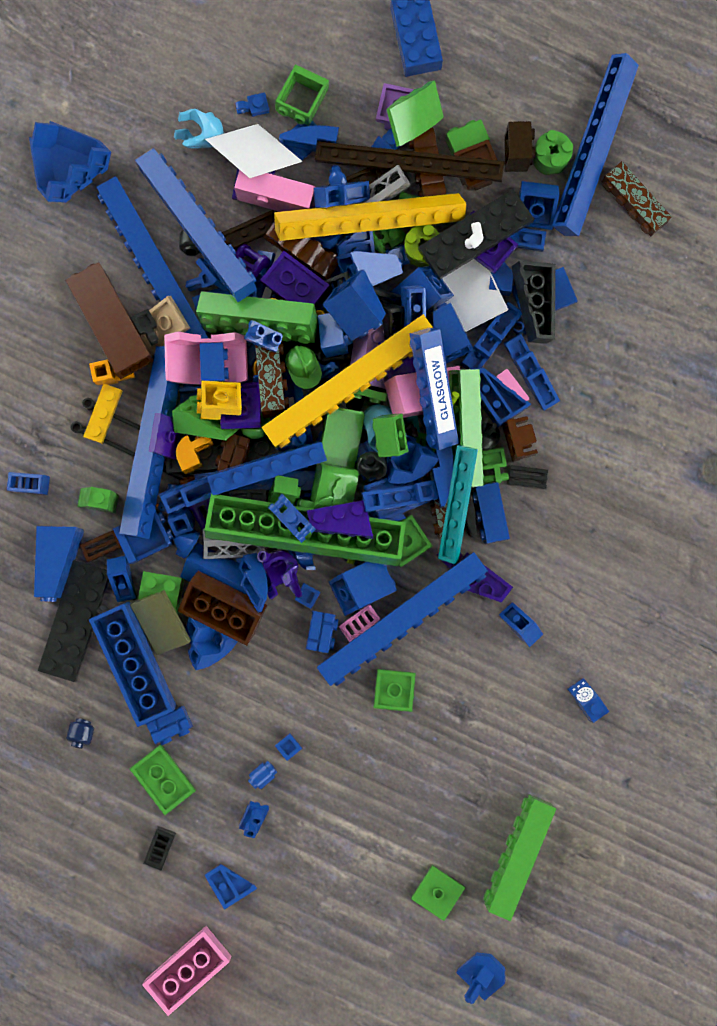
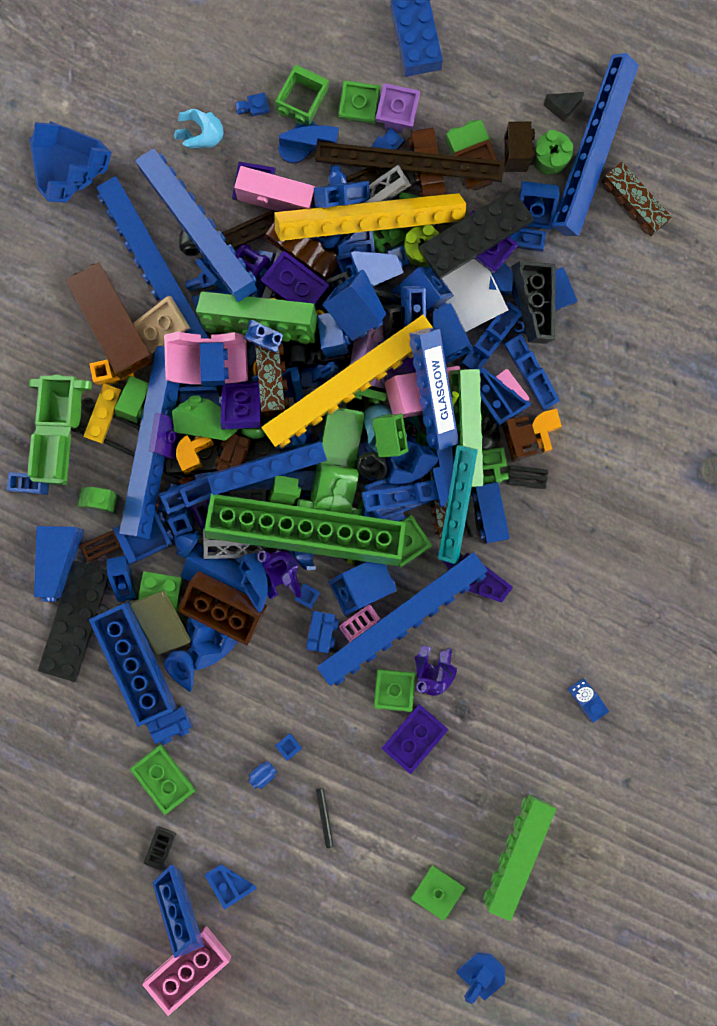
dark blue head [66,719,94,749] -> none
pearl dark grey plate [131,309,159,346] -> none
yellow plate [197,381,242,420] -> none
white sticker [205,124,303,178] -> none
blue hips [239,801,269,838] -> none
blue plate [268,494,316,543] -> none
bright green piece [285,346,322,389] -> none
dark purple wing [307,500,373,539] -> none
bright green slope [387,81,444,147] -> none
white arm [465,222,483,249] -> none
blue slope [499,602,543,647] -> none
none -> bright green piece [27,375,92,485]
none -> bright green brick [114,376,149,424]
none -> blue slope [152,865,204,958]
none -> blue piece [164,651,195,692]
none -> pearl dark grey bar [316,788,334,848]
none -> bright green plate [338,80,380,124]
none -> dark purple plate [381,704,449,774]
none -> dark purple piece [415,645,457,696]
none -> light orange brick [531,408,562,453]
none -> pearl dark grey slope [543,92,584,122]

